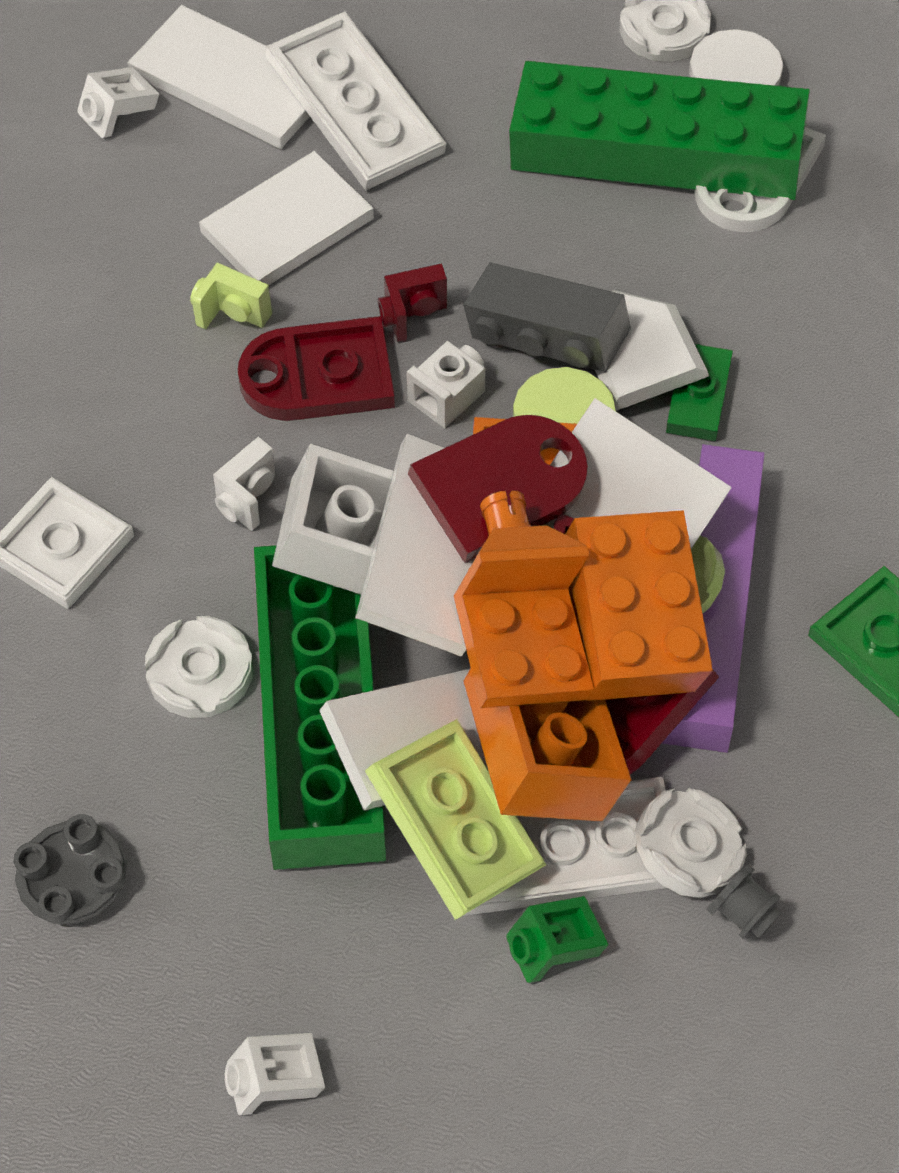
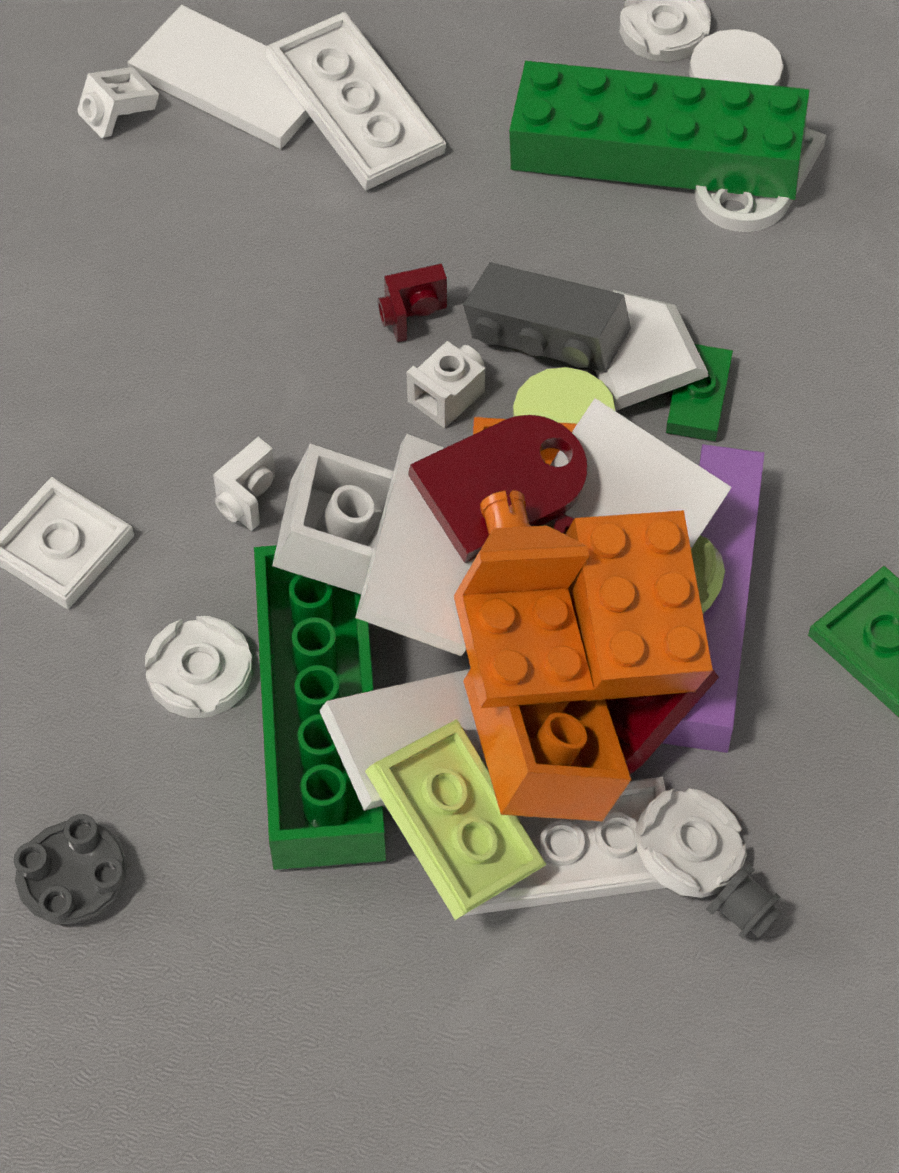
yellowish green bracket [190,263,272,329] -> none
white tile [199,151,374,285] -> none
white bracket [225,1033,325,1115] -> none
dark red tile [238,316,395,421] -> none
green bracket [506,896,609,983] -> none

